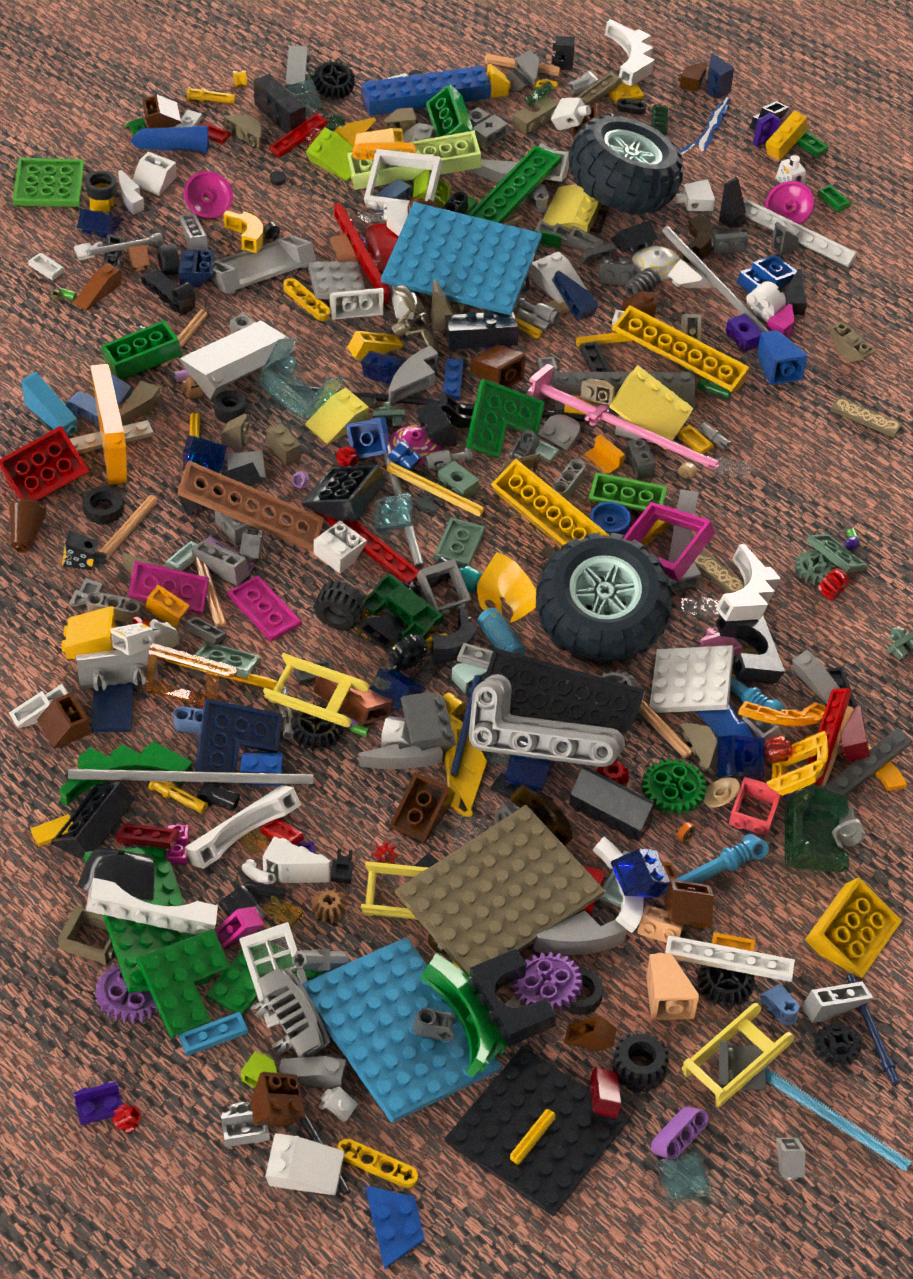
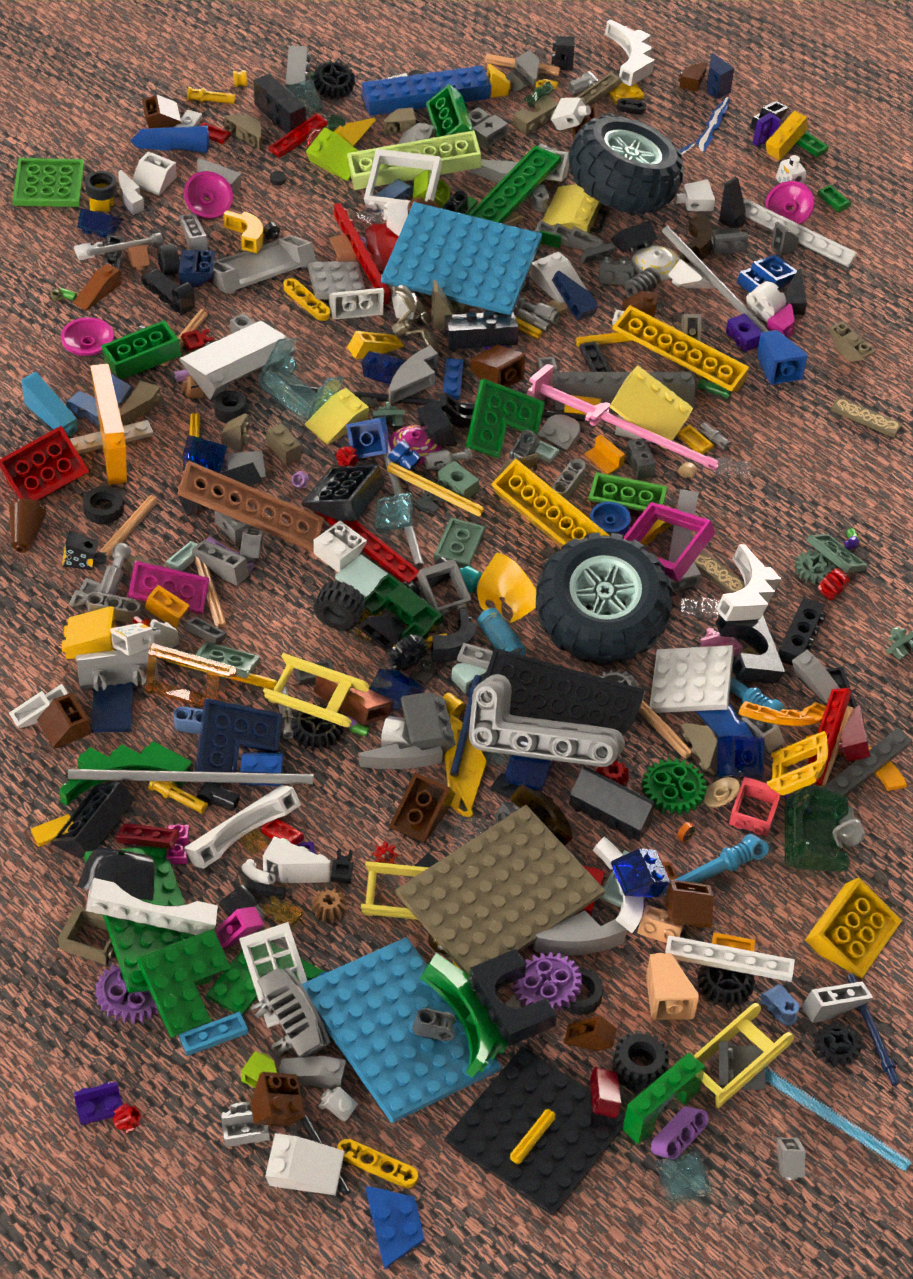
white plate [28,253,65,281] -> none
green bracket [124,117,147,137] -> none
dark pink tile [227,575,302,642] -> none
light grey piece [292,949,349,972] -> none
light orange beam [352,142,416,160] -> none
yellow window [355,128,404,144] -> none
dark tan slope [580,378,615,405] -> none
dark green slope [651,105,668,135] -> none
clear red head [762,736,793,763] -> none
none -> dark pink dish [61,317,114,356]
none -> light grey piece [98,543,131,595]
none -> red plate [181,329,214,351]
none -> light grey slope [197,158,241,194]
none -> light aqua tile [335,555,388,598]
none -> green arch [623,1052,705,1145]
none -> black brick [778,597,826,666]

